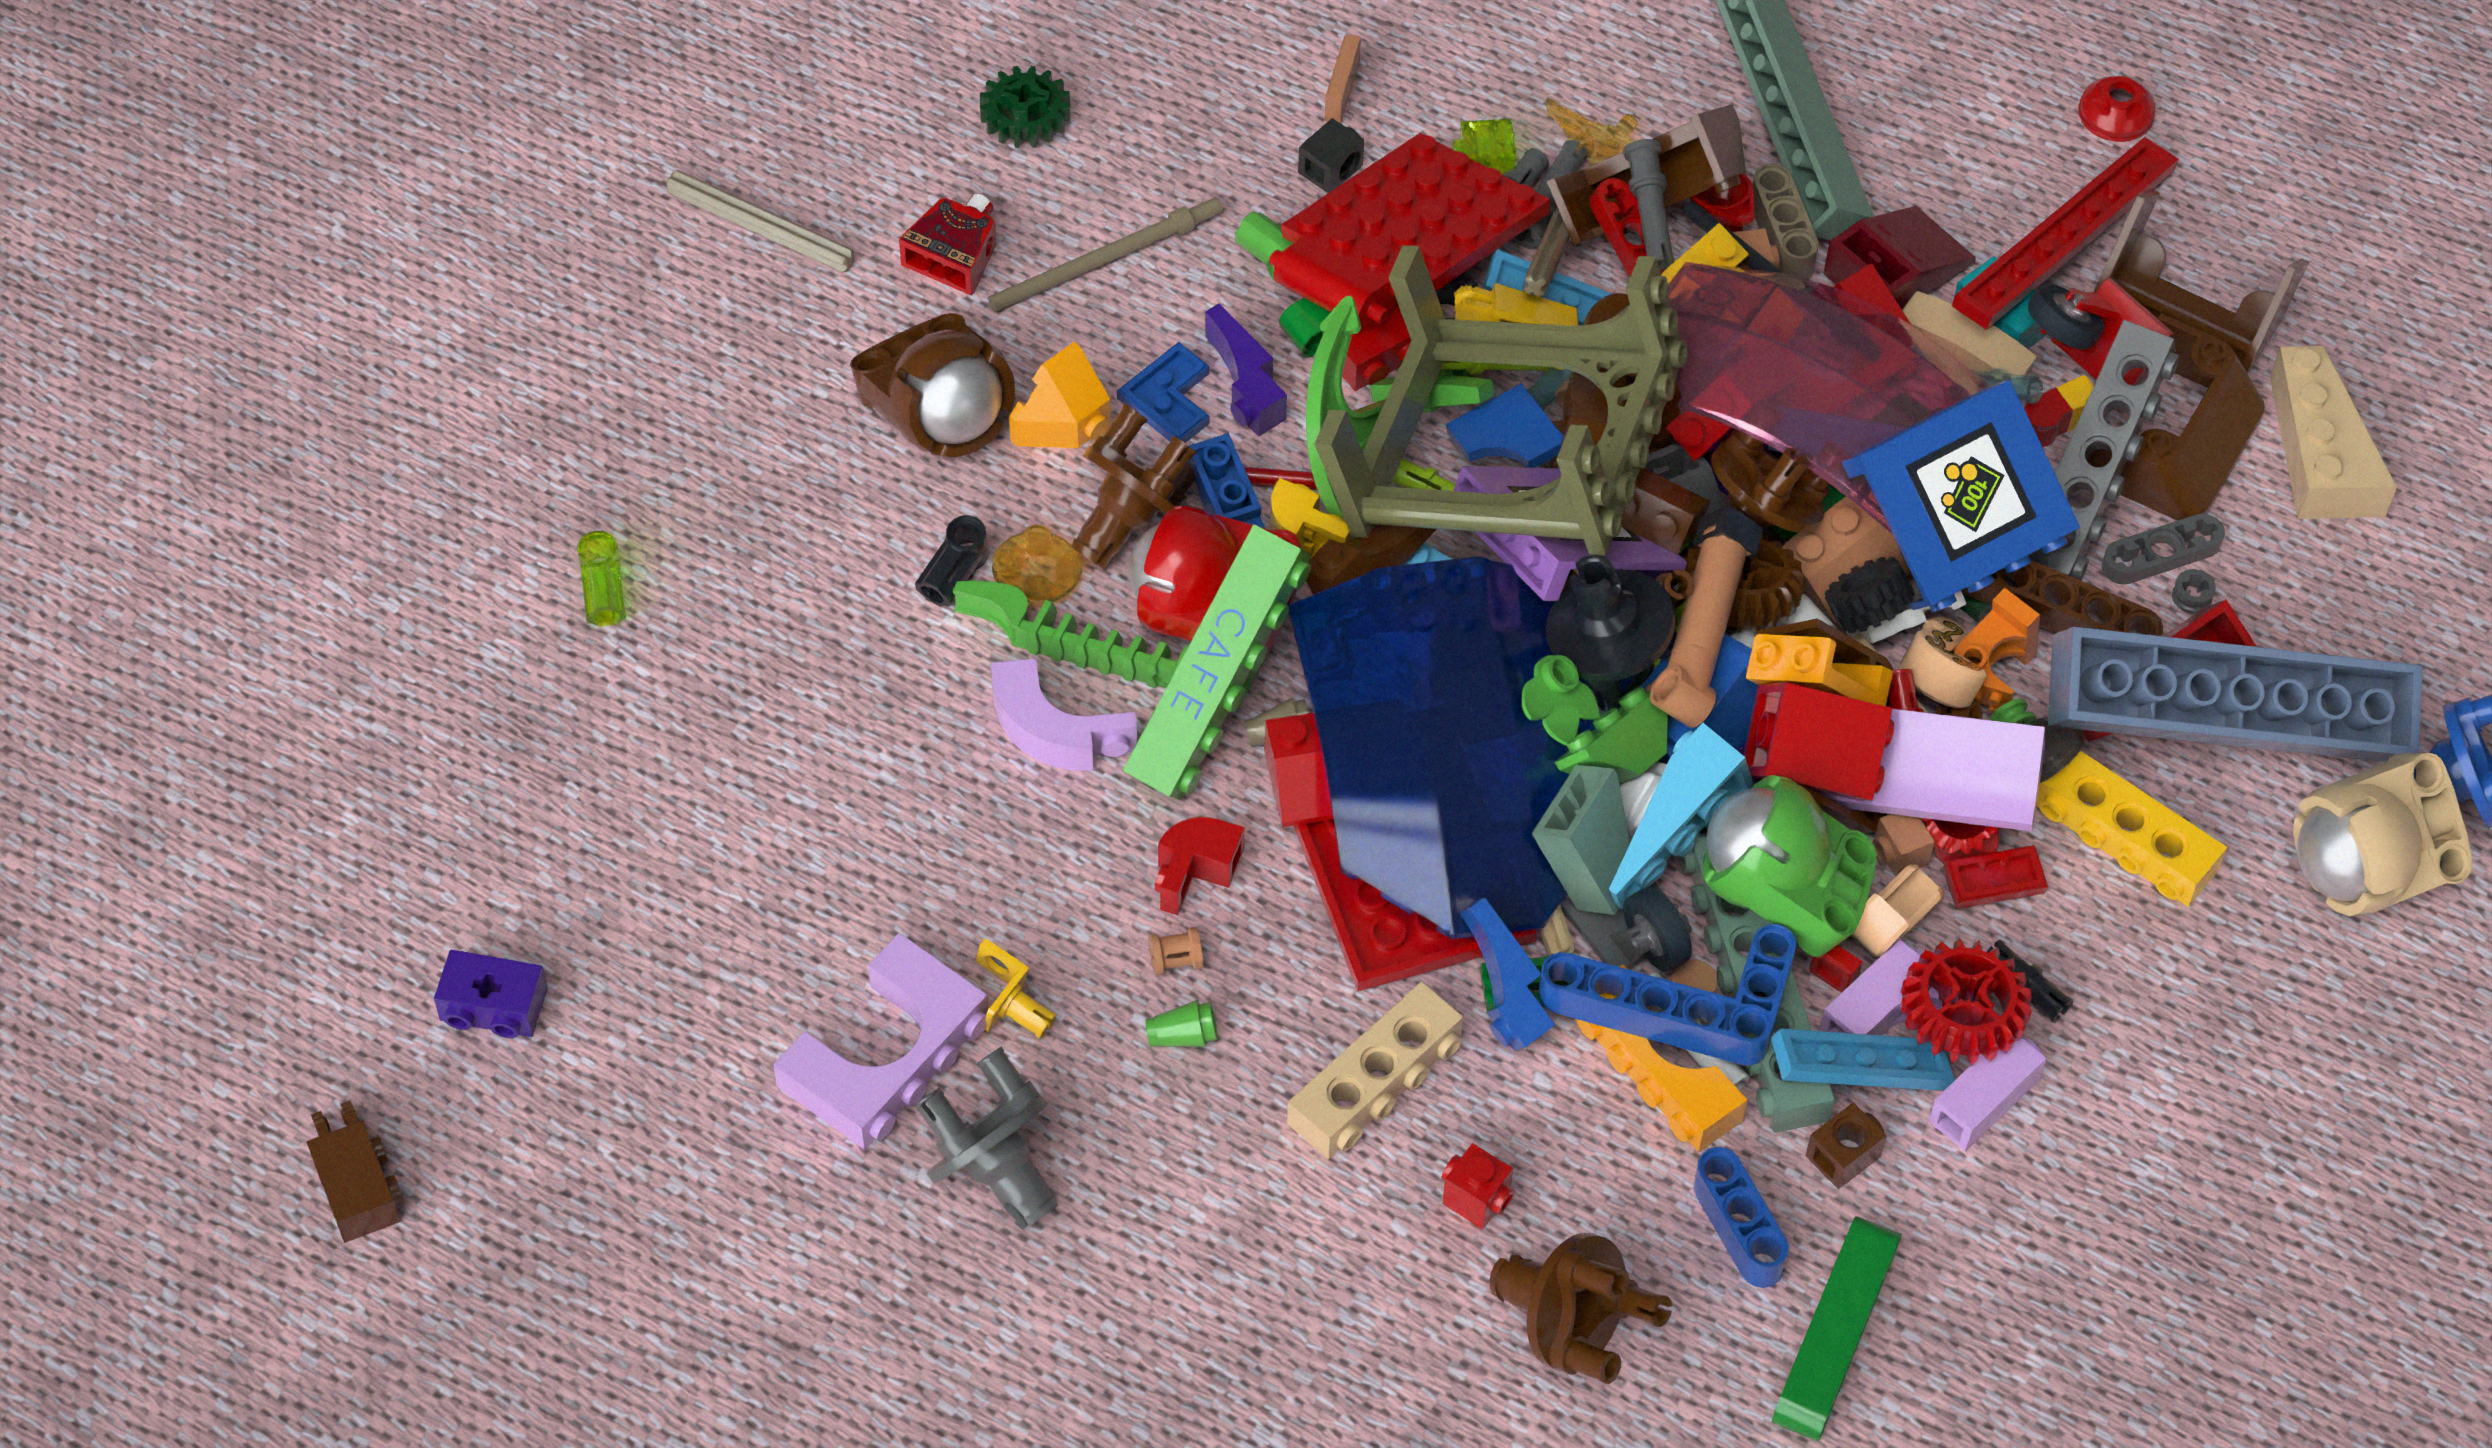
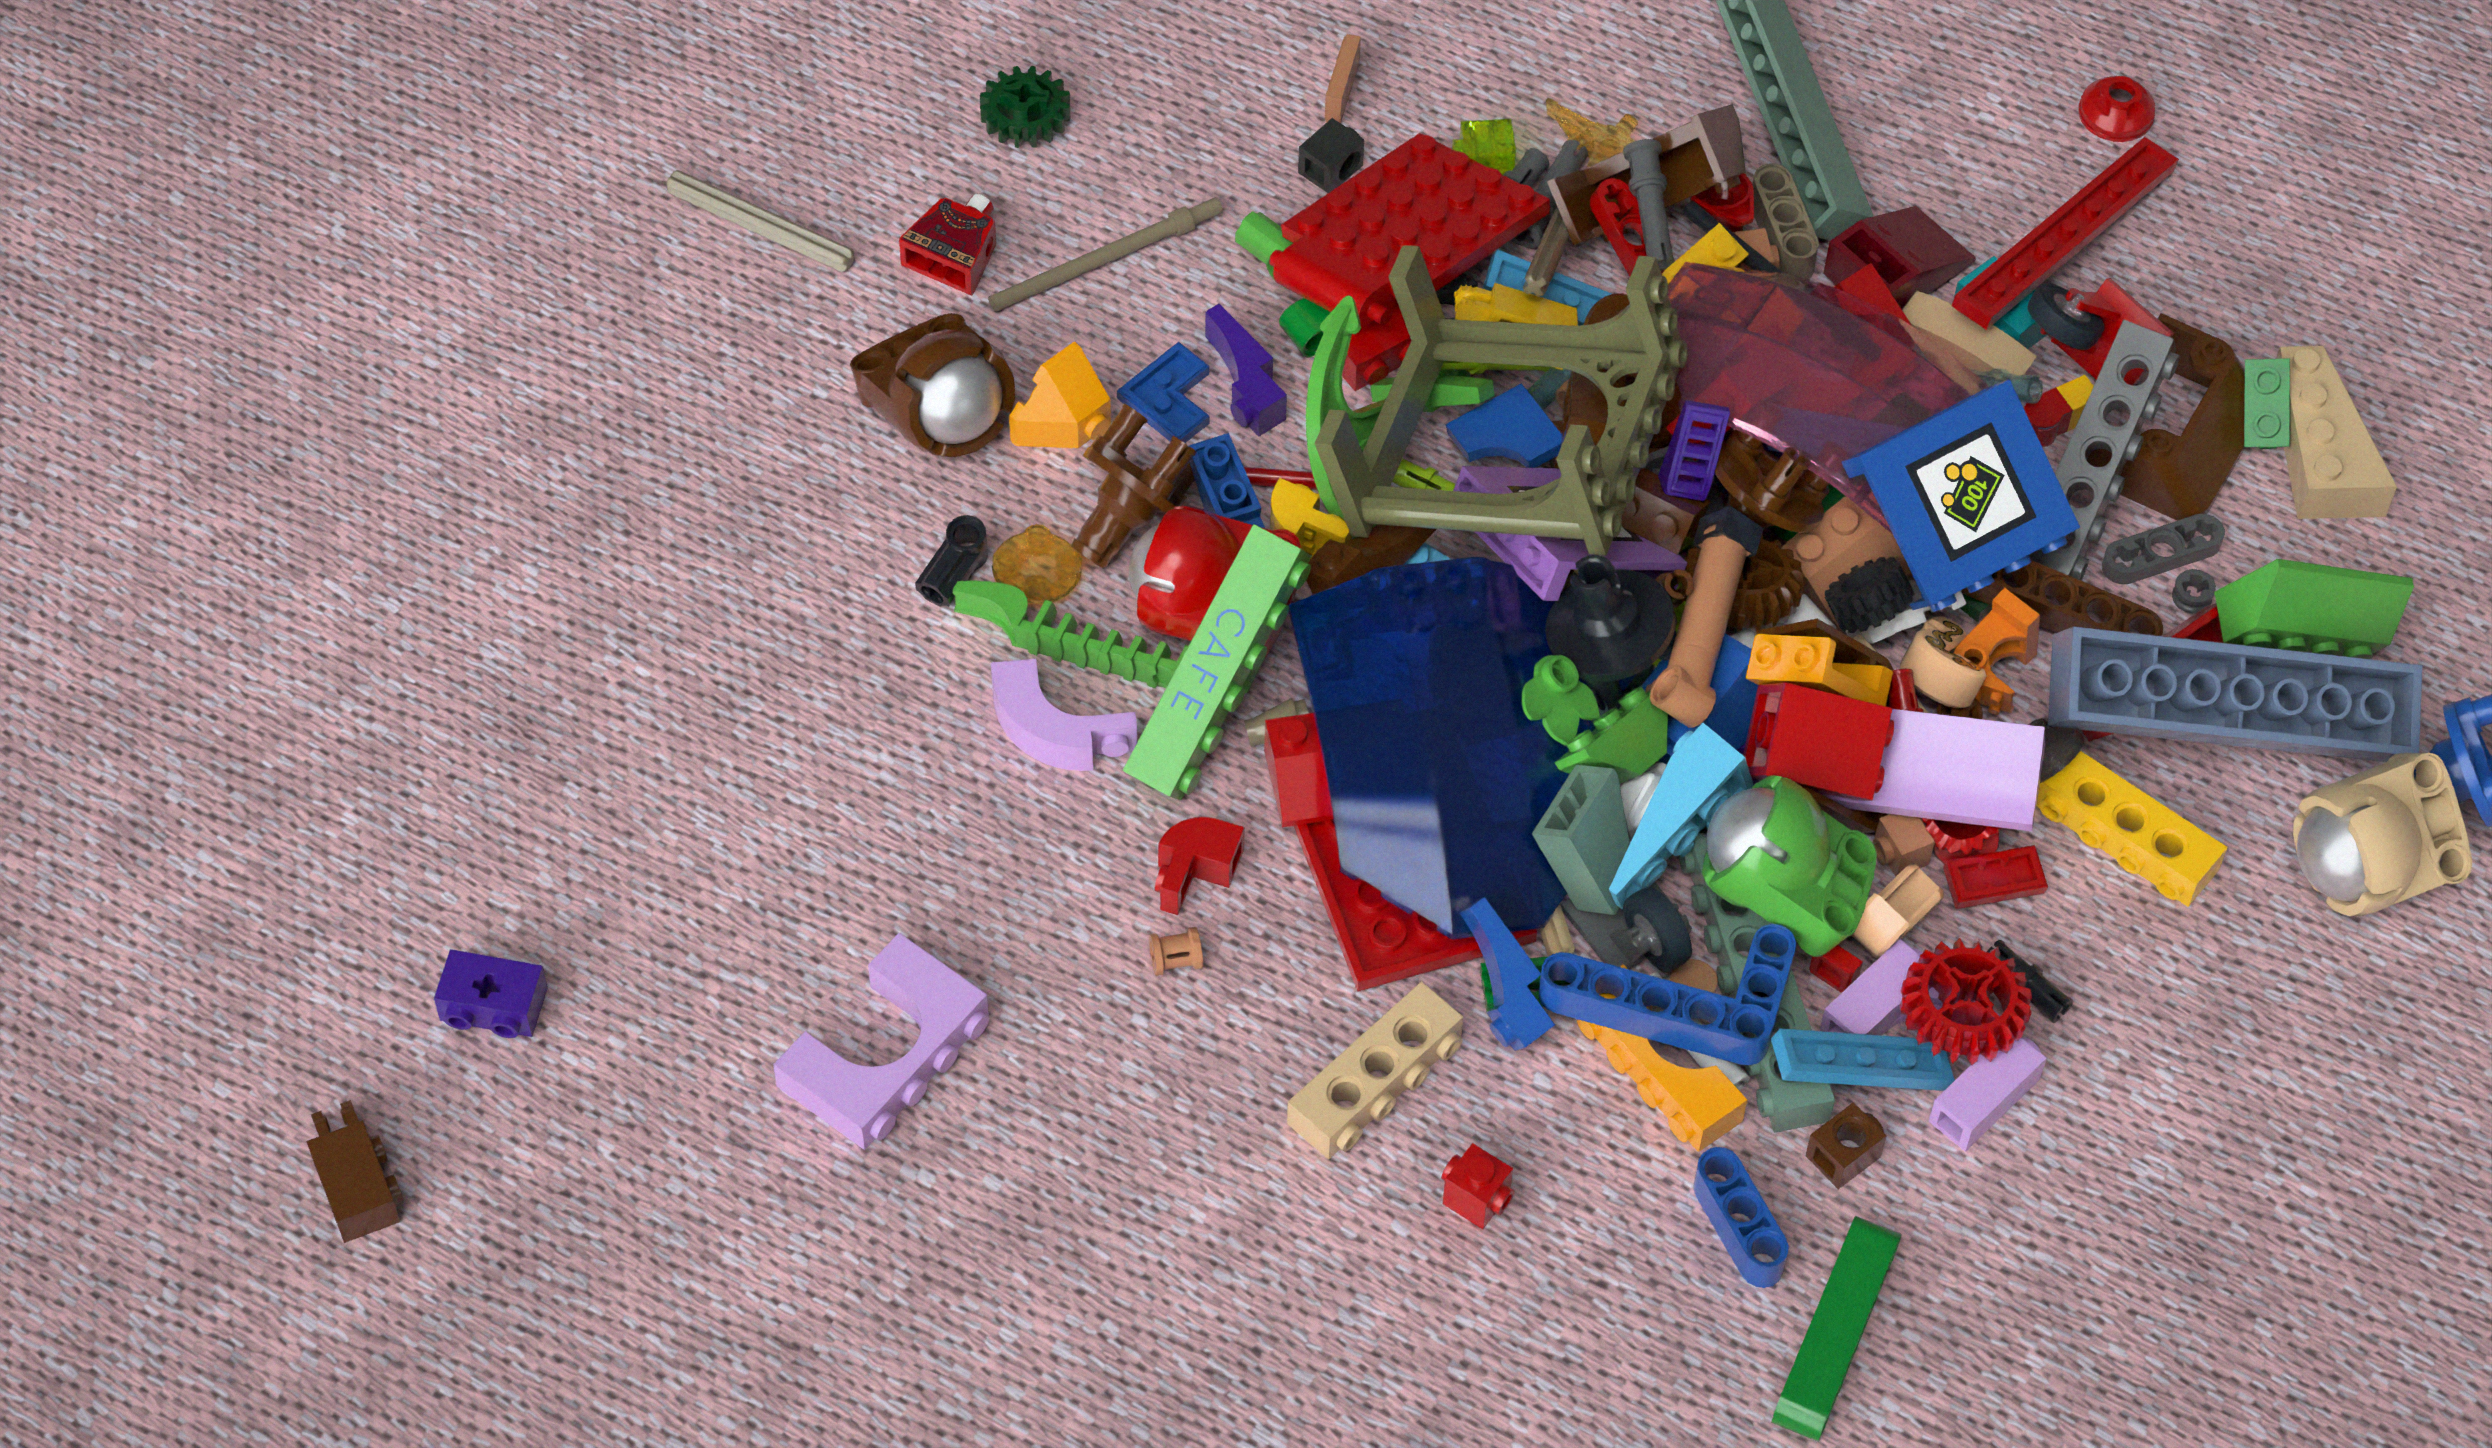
clear neon green piece [577,531,626,627] -> none
dark grey piece [914,1046,1058,1230] -> none
yellow bracket [975,938,1057,1039] -> none
bright green cone [1145,1000,1218,1047] -> none
reddish brown piece [1489,1233,1672,1384] -> none
bright green bush [1989,698,2037,726] -> none
reddish brown windscreen [2094,189,2309,373] -> none
none -> dark purple slope [1658,400,1730,501]
none -> bright green slope [2214,559,2414,659]
none -> hinge [2244,358,2290,449]

